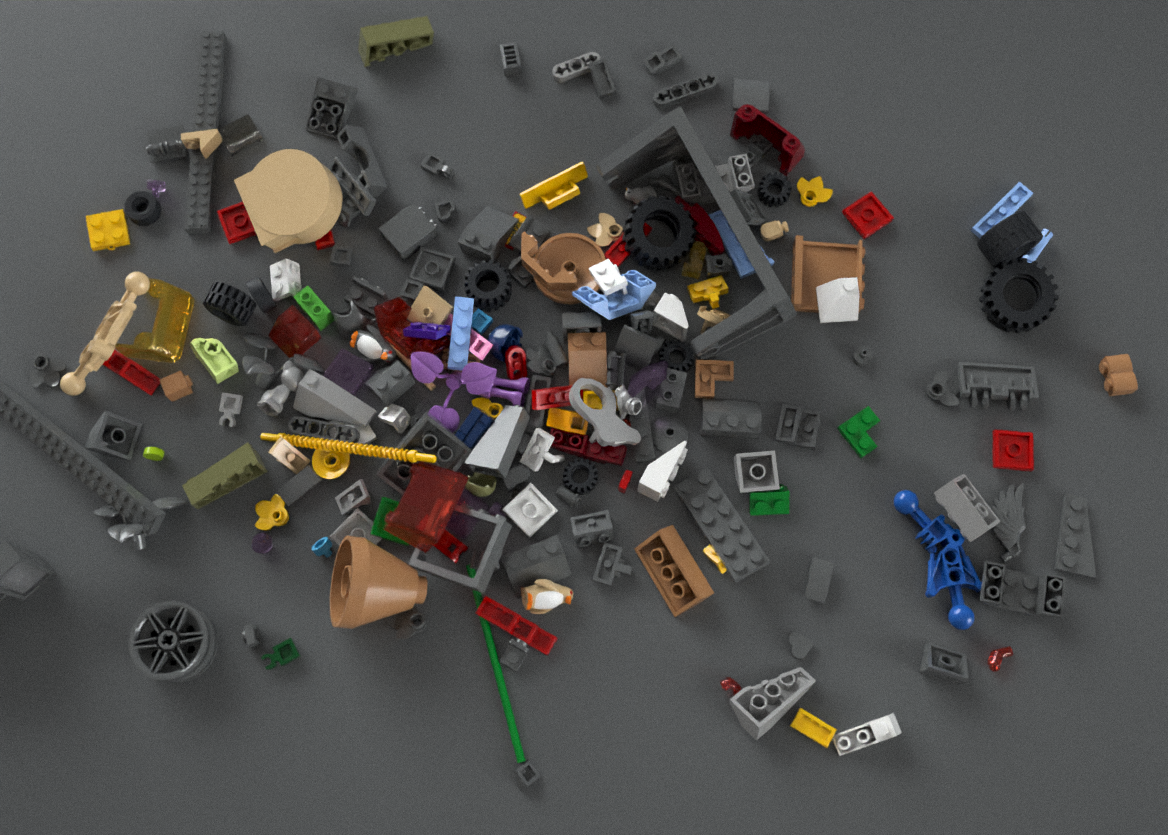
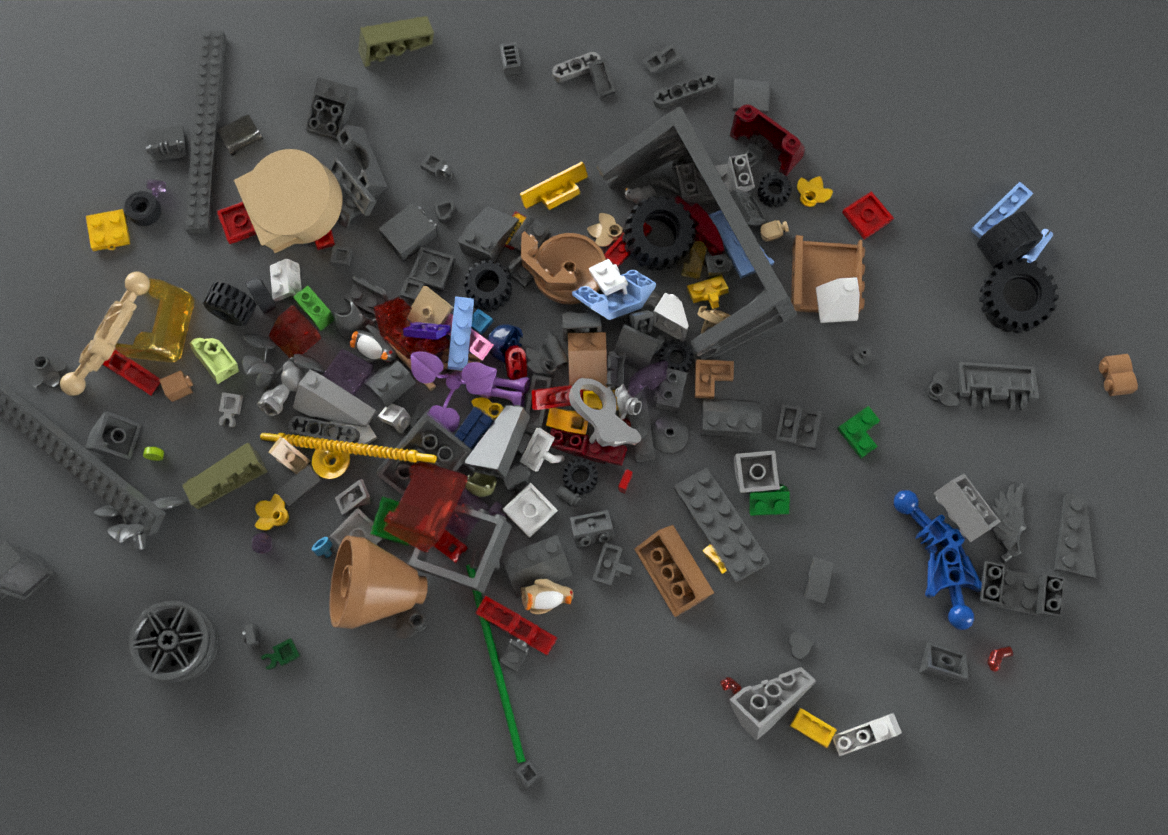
tan slope [181,129,223,159] -> none
white slope [637,441,688,502] -> none
red plate [993,429,1034,472] -> none

